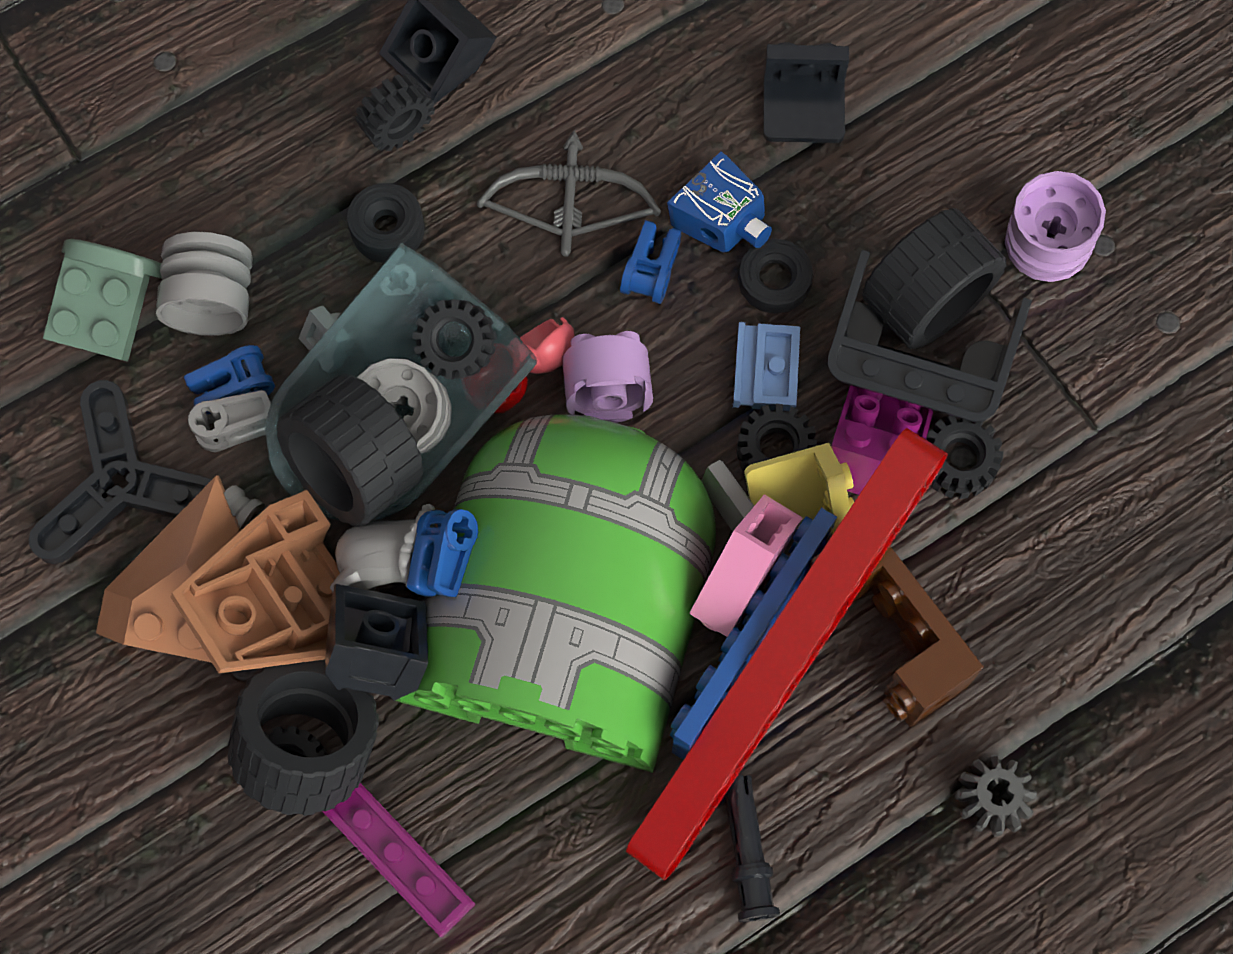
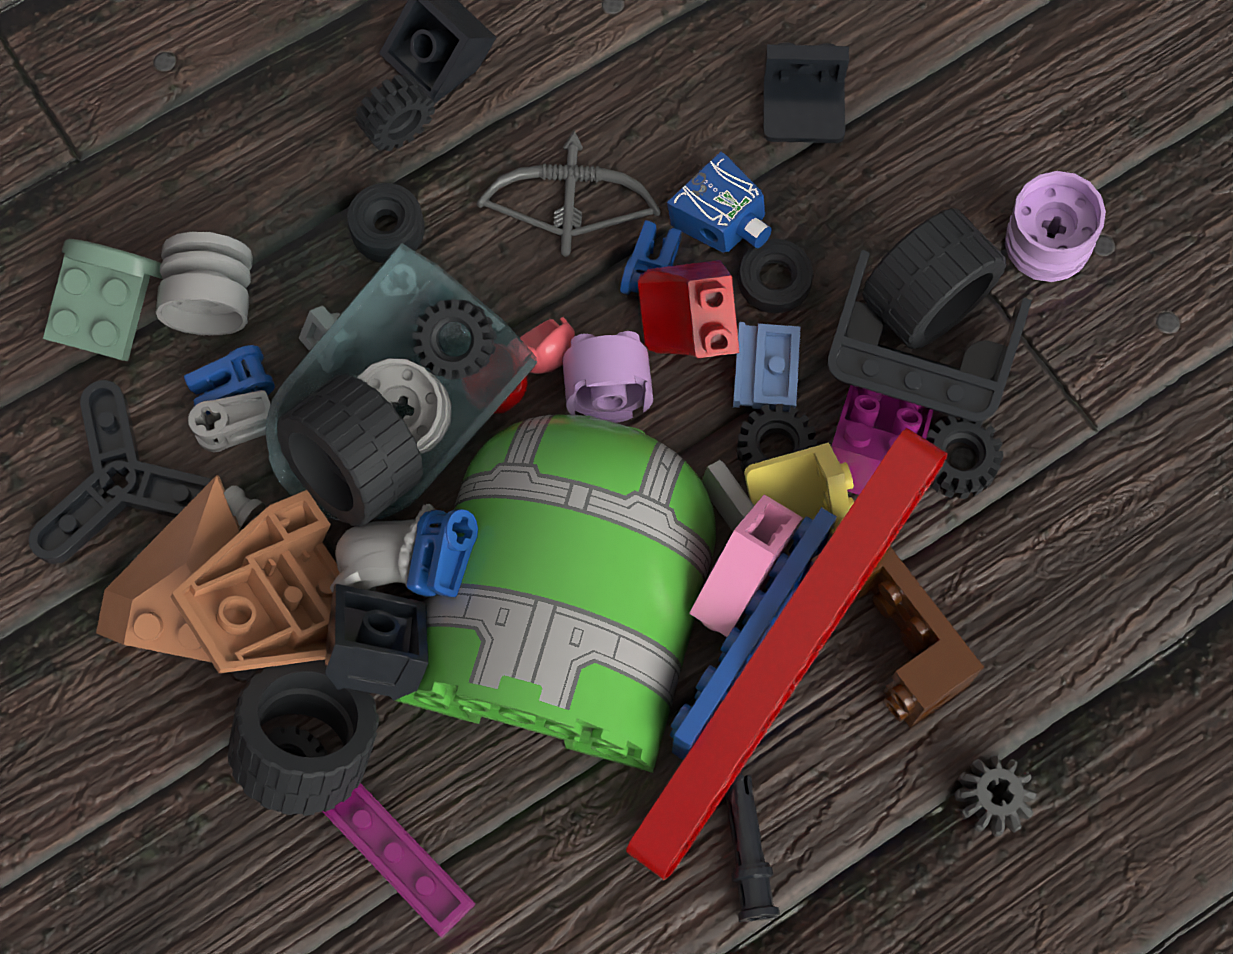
none -> red hips [637,260,739,358]

